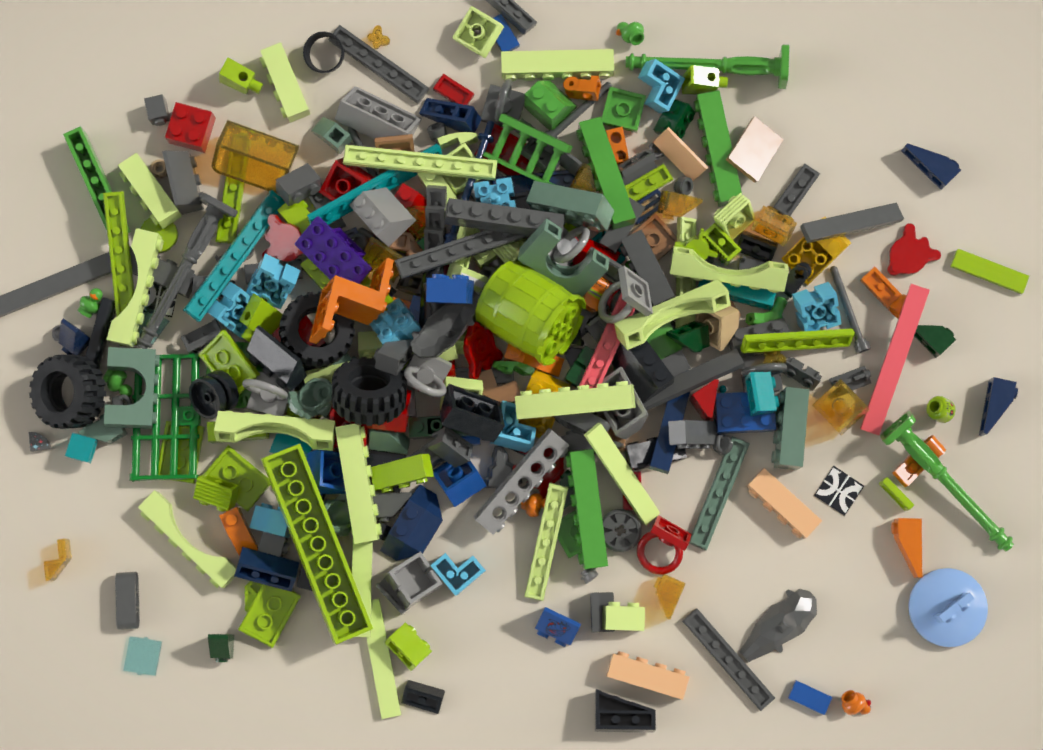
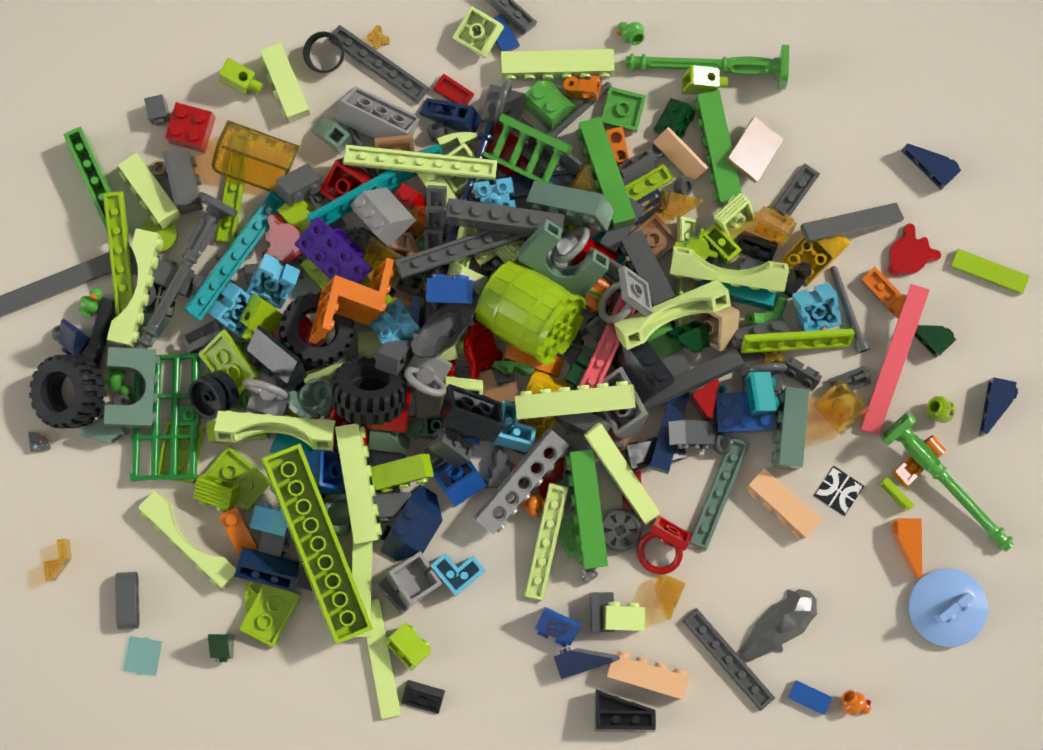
teal piece [65,433,98,464] -> none
medium azure brick [638,59,685,113] -> none
none -> dark blue slope [554,647,620,679]

